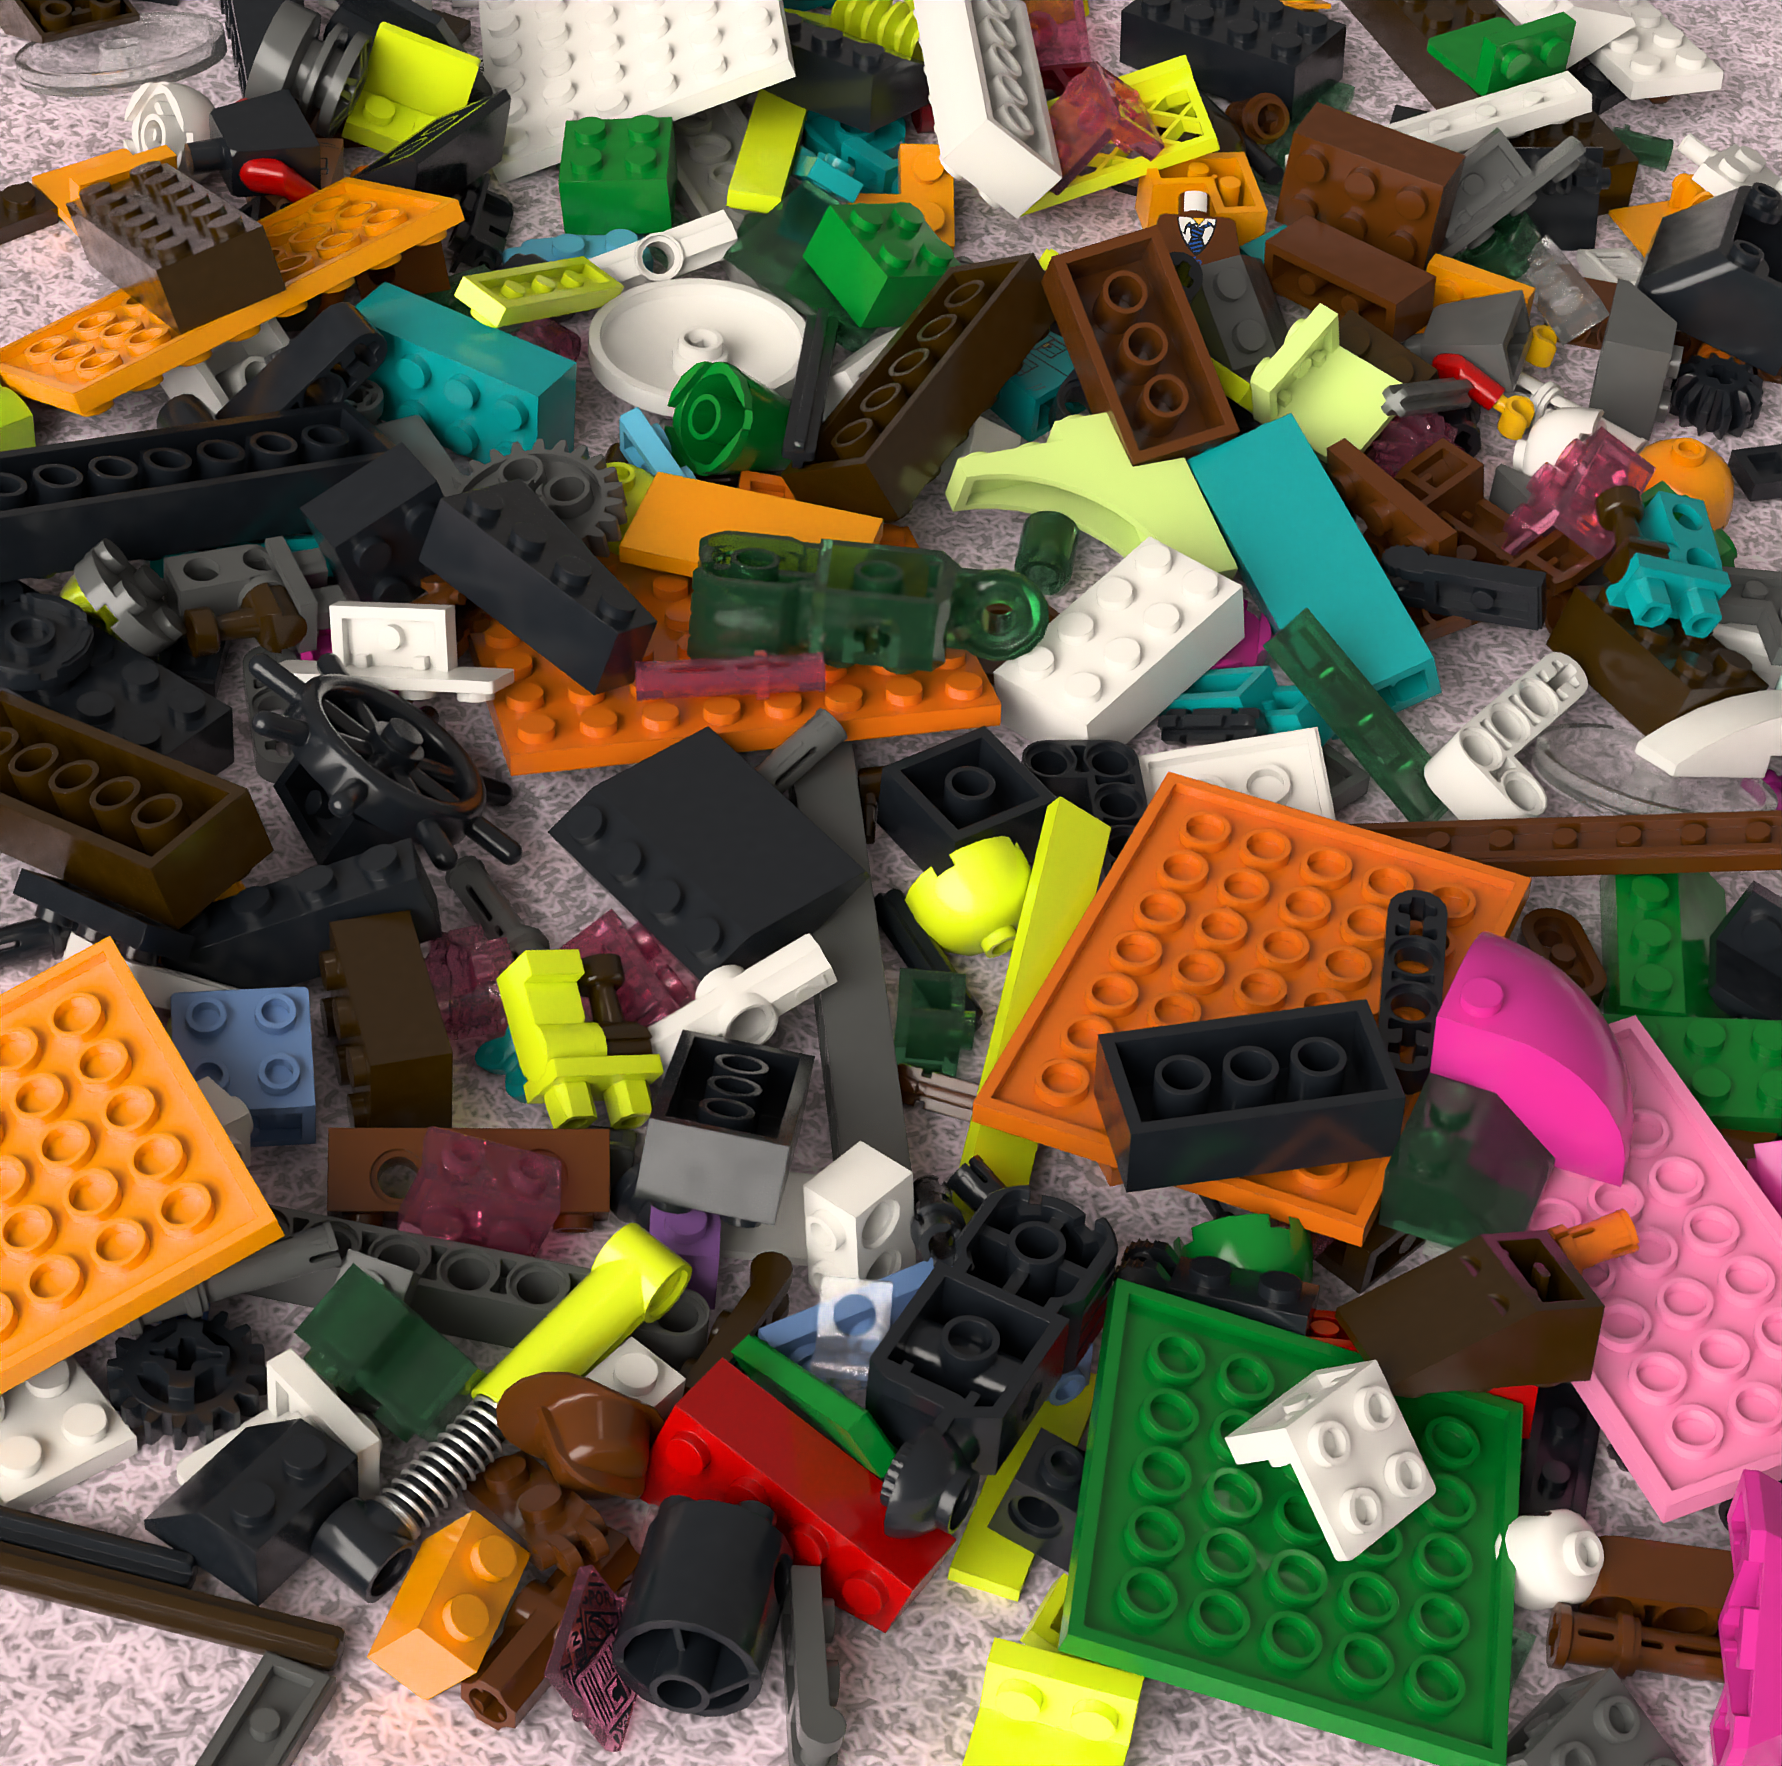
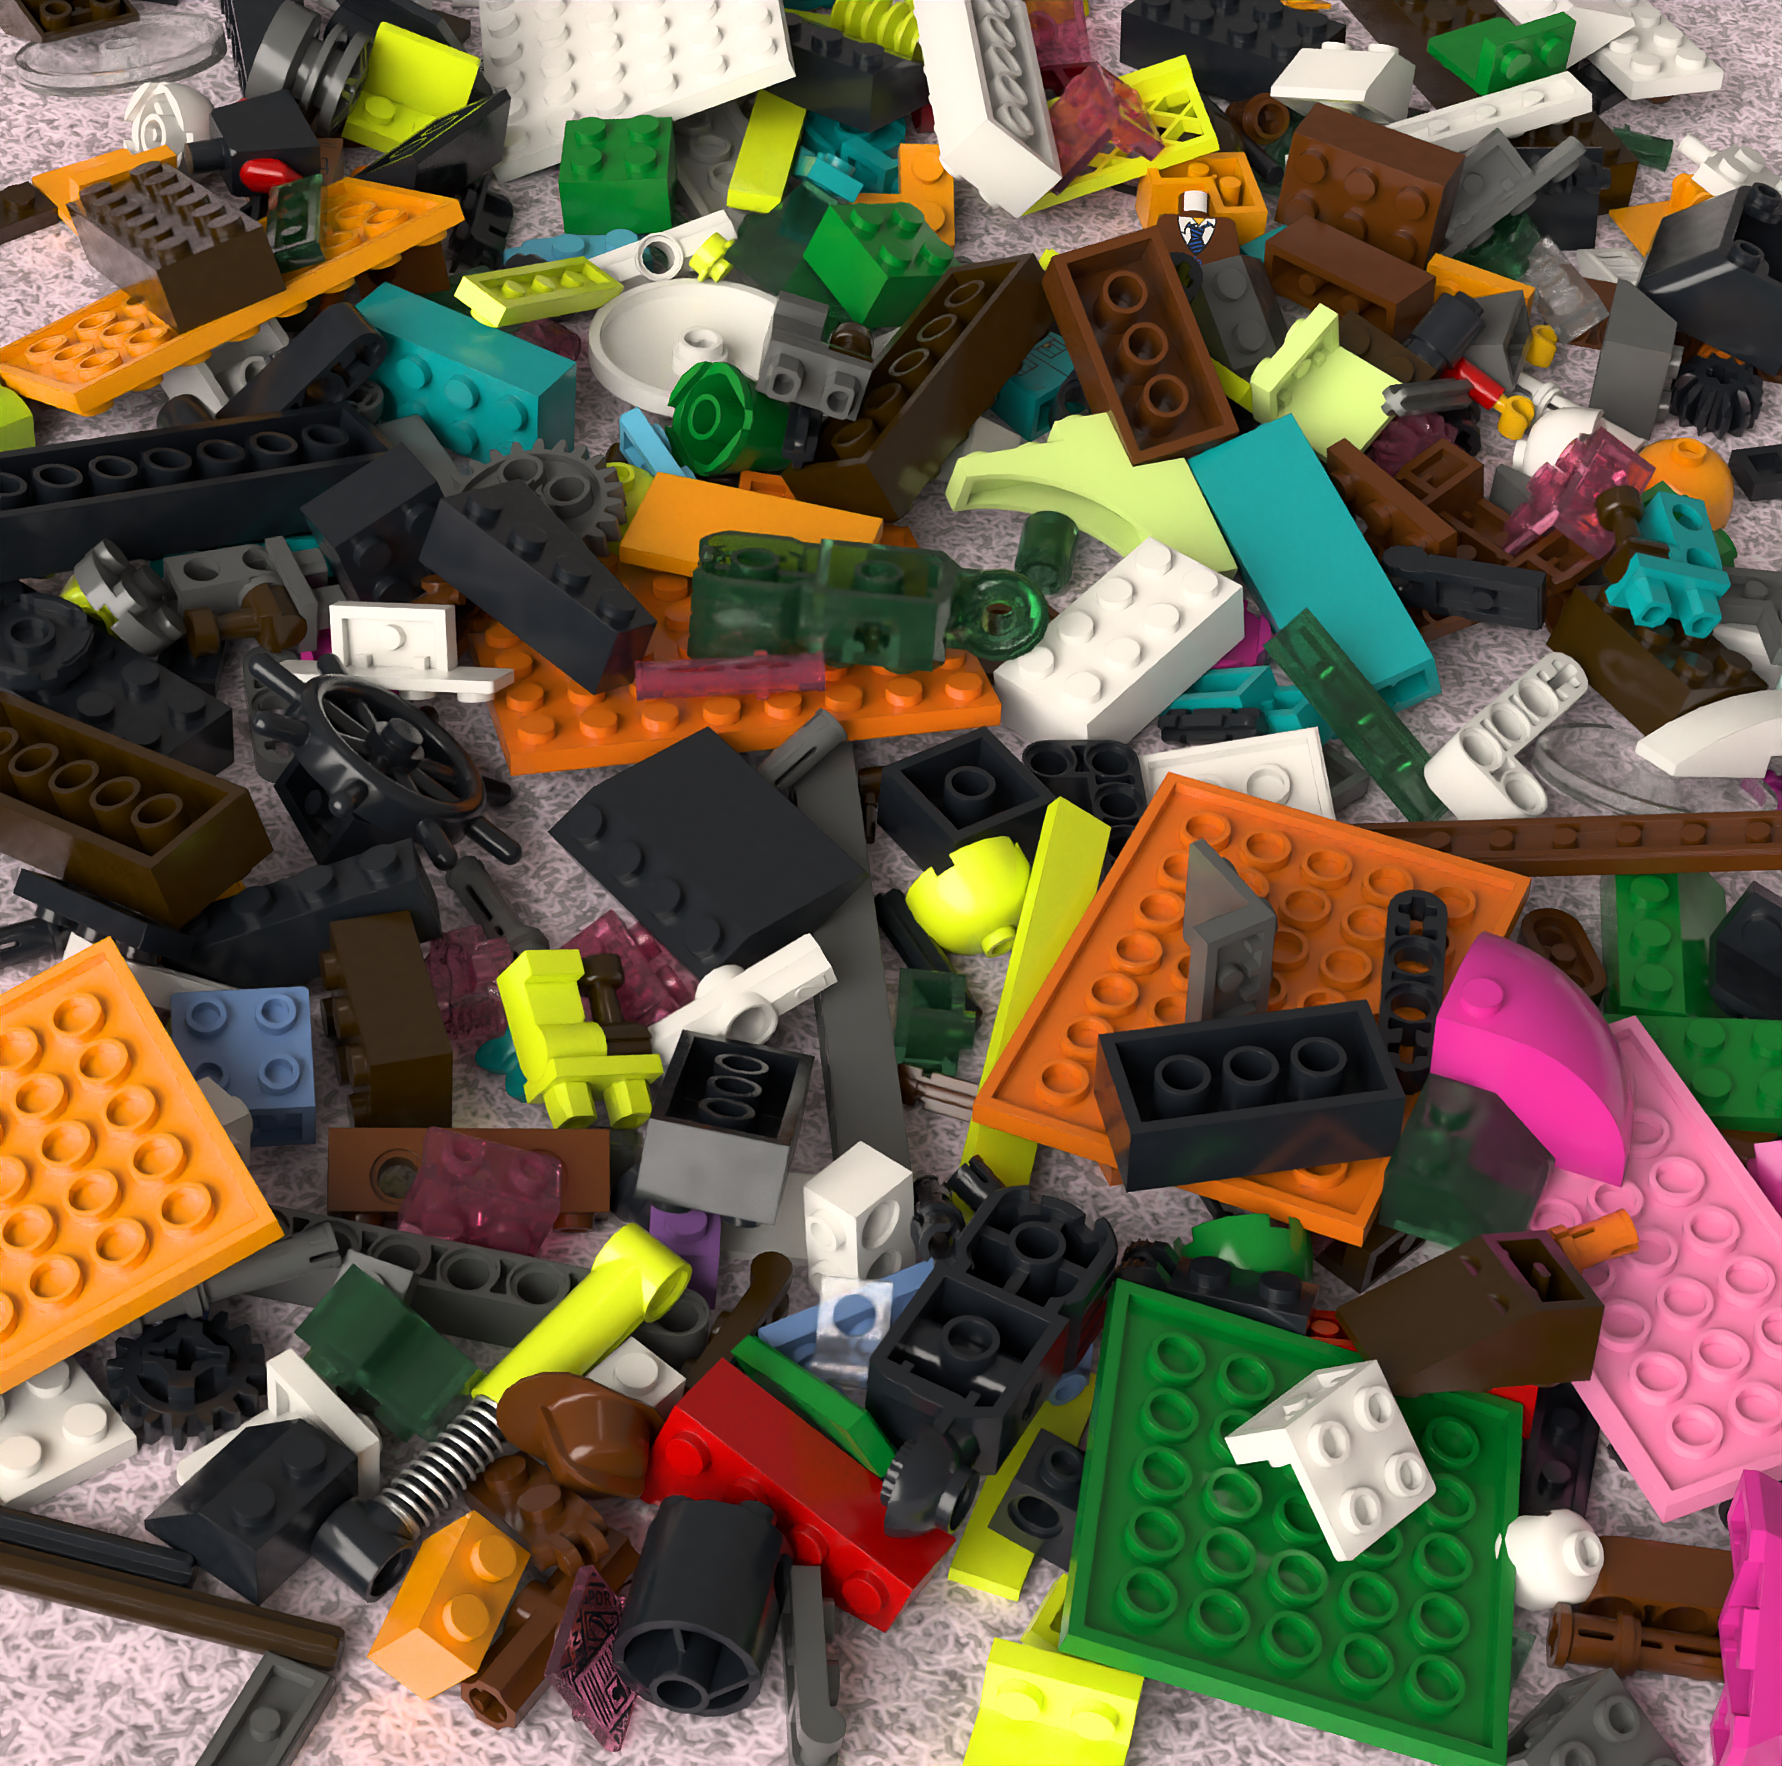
none -> clear green tile [266,173,328,274]
none -> neon yellow plate [688,232,739,283]
none -> dark grey hips [755,290,874,421]
none -> dark grey bracket [1183,839,1278,1023]
none -> white slope [1270,42,1416,125]
none -> black brick [1406,291,1486,376]

